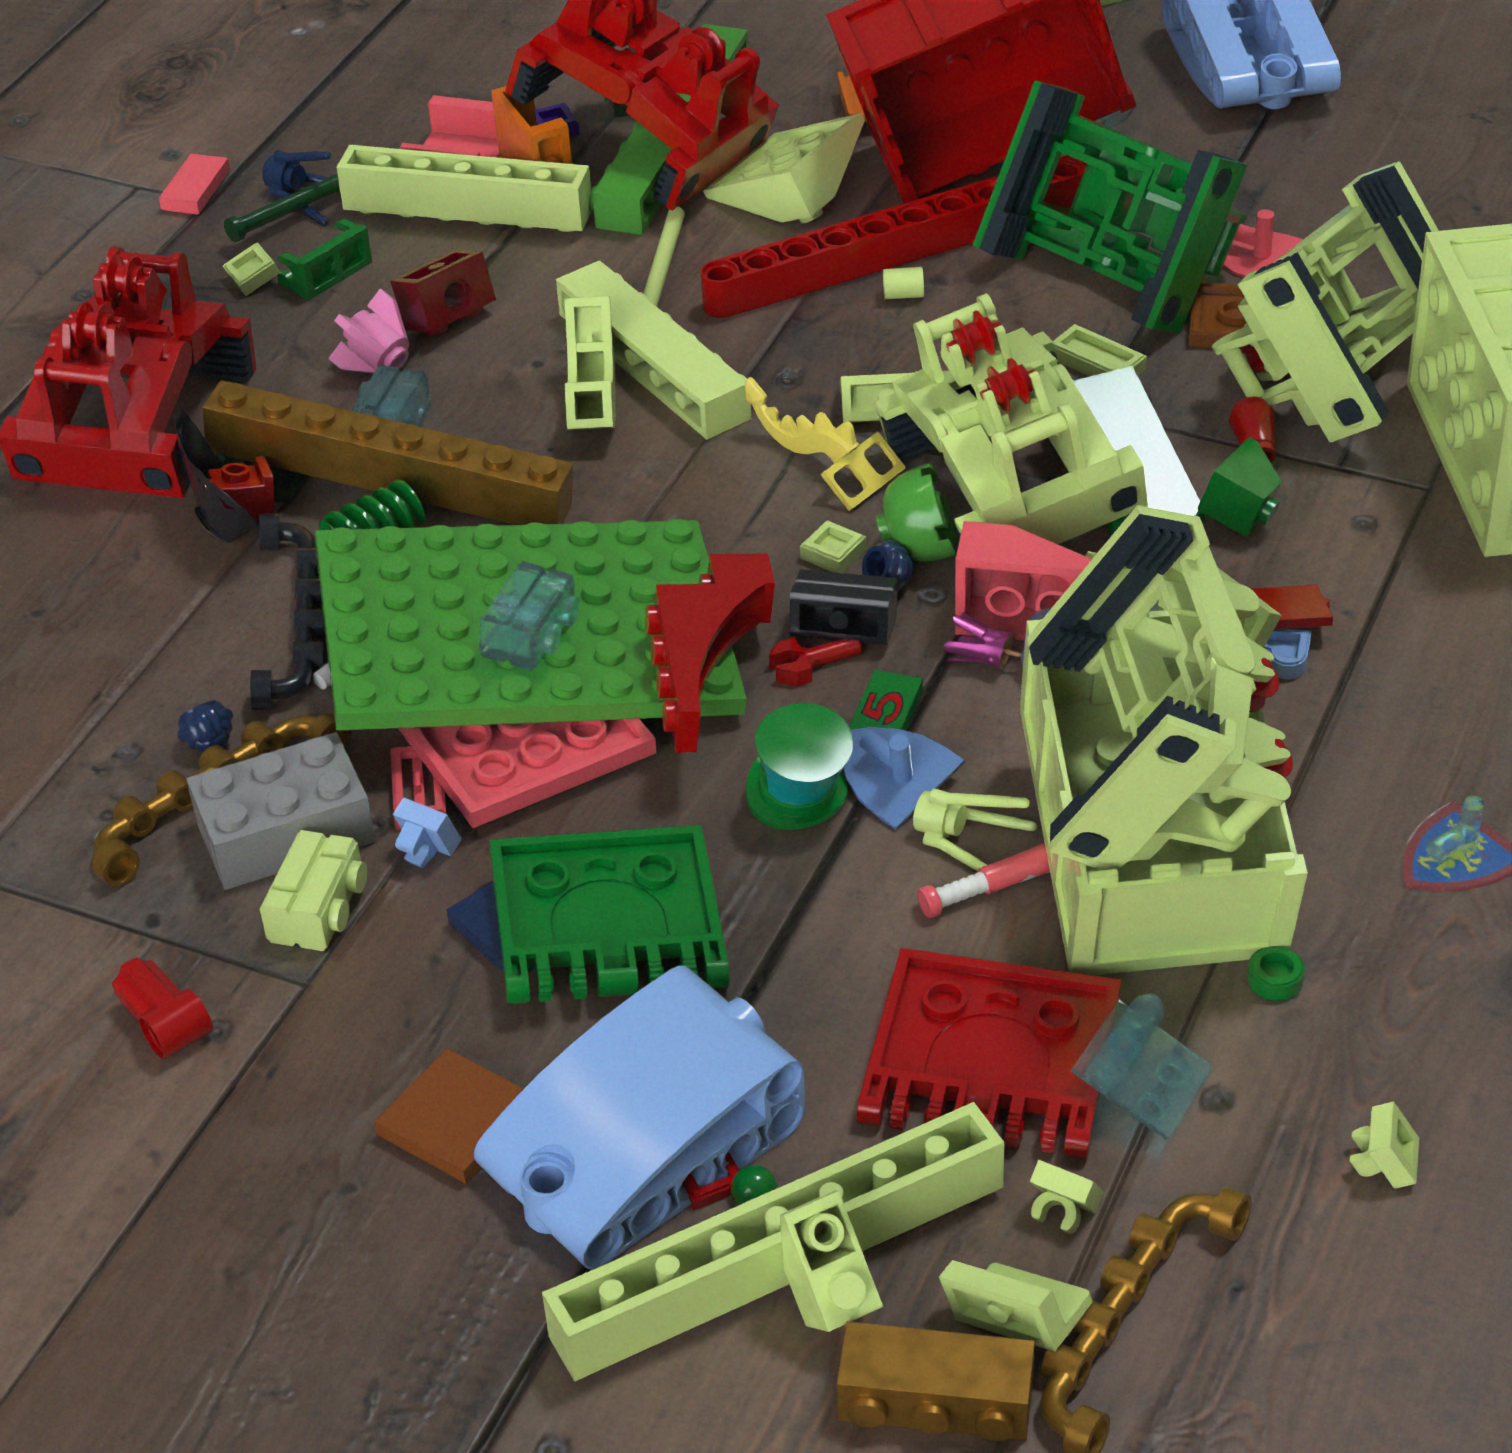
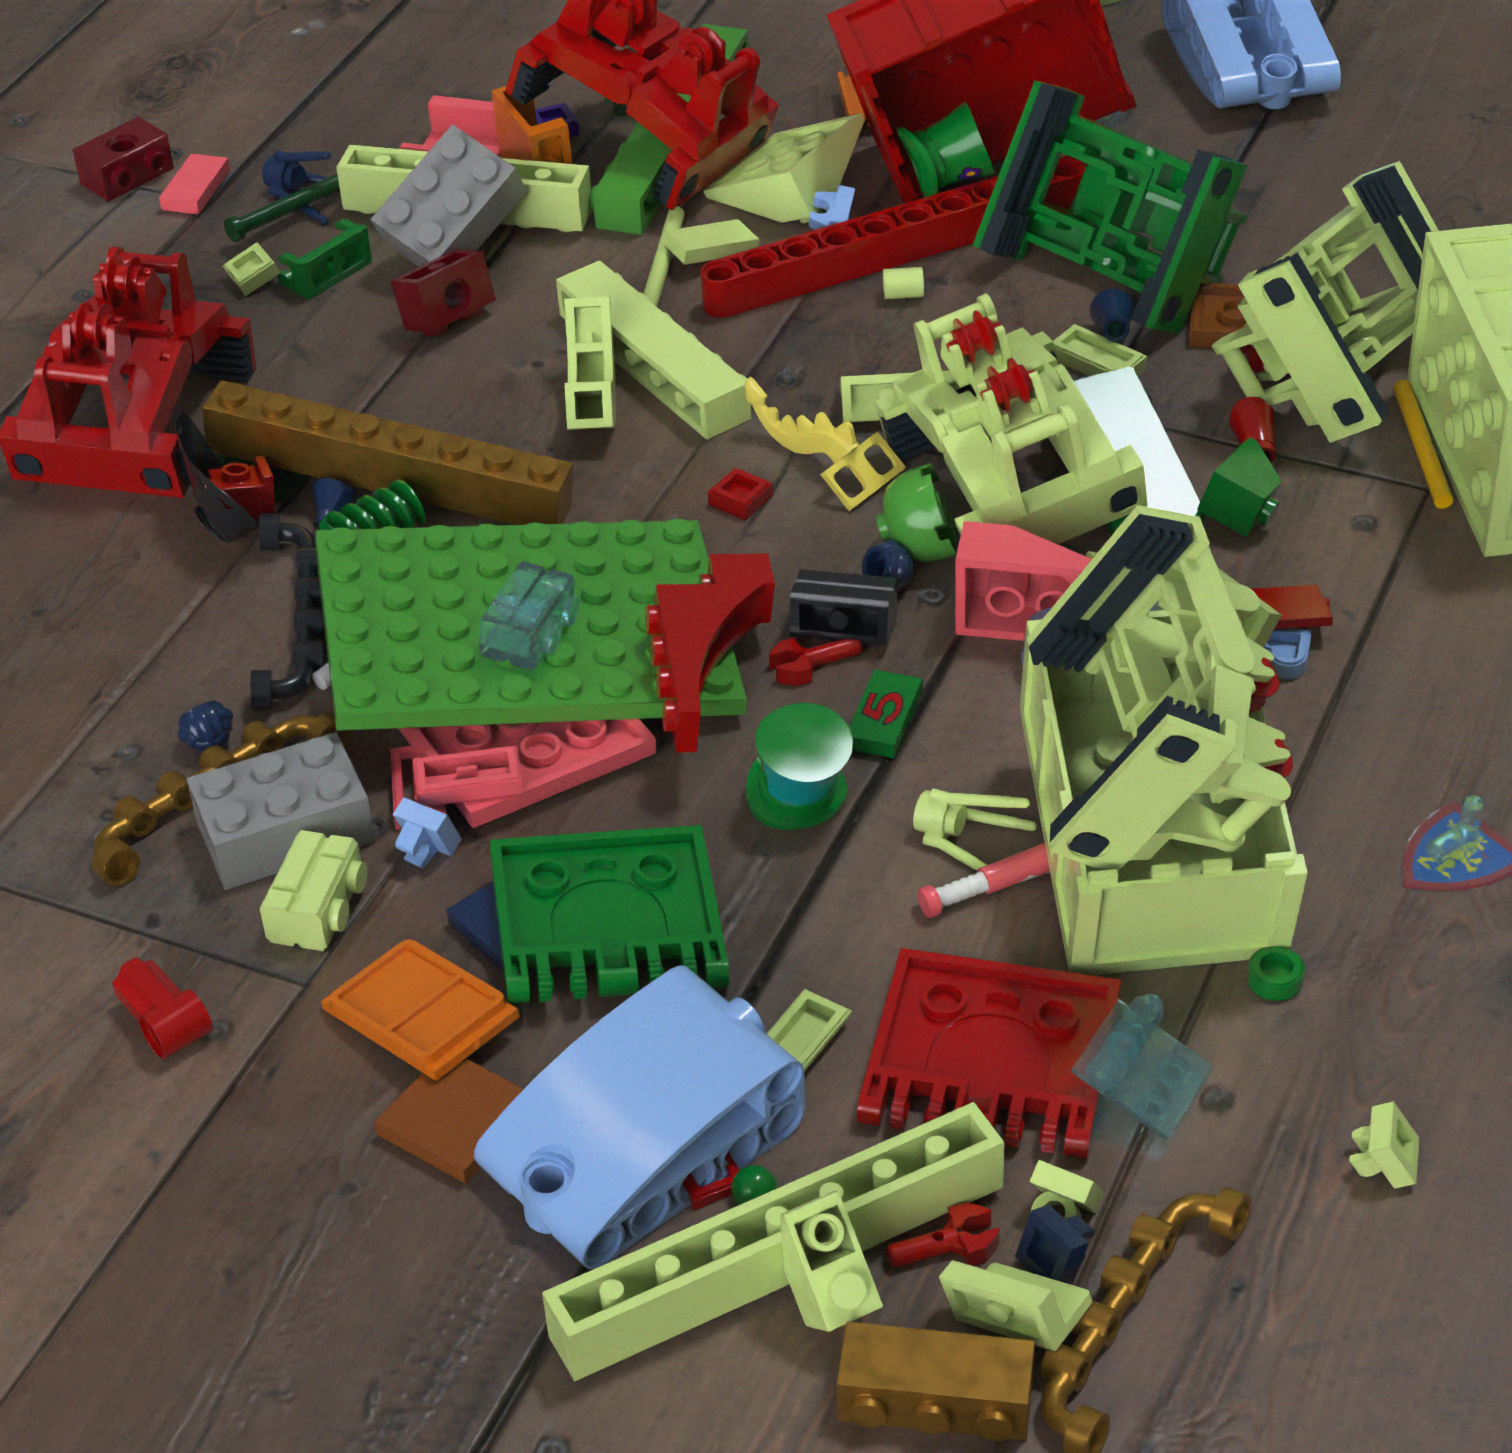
bright pink brick [328,288,409,374] -> none
clear light blue brick [346,365,431,426] -> none
yellowish green tile [800,520,867,573] -> none
medium blue shield [843,727,965,830] -> none
flat silver piece [943,613,1021,670] -> none
coral shield [1222,209,1303,278] -> none
none -> dark red brick [72,117,174,202]
none -> dark blue rock [312,478,357,529]
none -> orange piece [321,939,520,1081]
none -> light grey brick [370,124,527,267]
none -> coral tile [413,746,523,806]
none -> yellowish green tile [663,219,759,265]
none -> red tile [707,467,773,520]
none -> yellowish green tile [767,989,852,1072]
none -> light blue tile [809,185,855,230]
none -> red bar [886,1202,1000,1268]
none -> green hat [896,101,995,198]
none -> dark blue tile [1015,1204,1095,1285]
none -> dark blue cone [1090,289,1134,342]
none -> yellow bar [1393,380,1453,509]

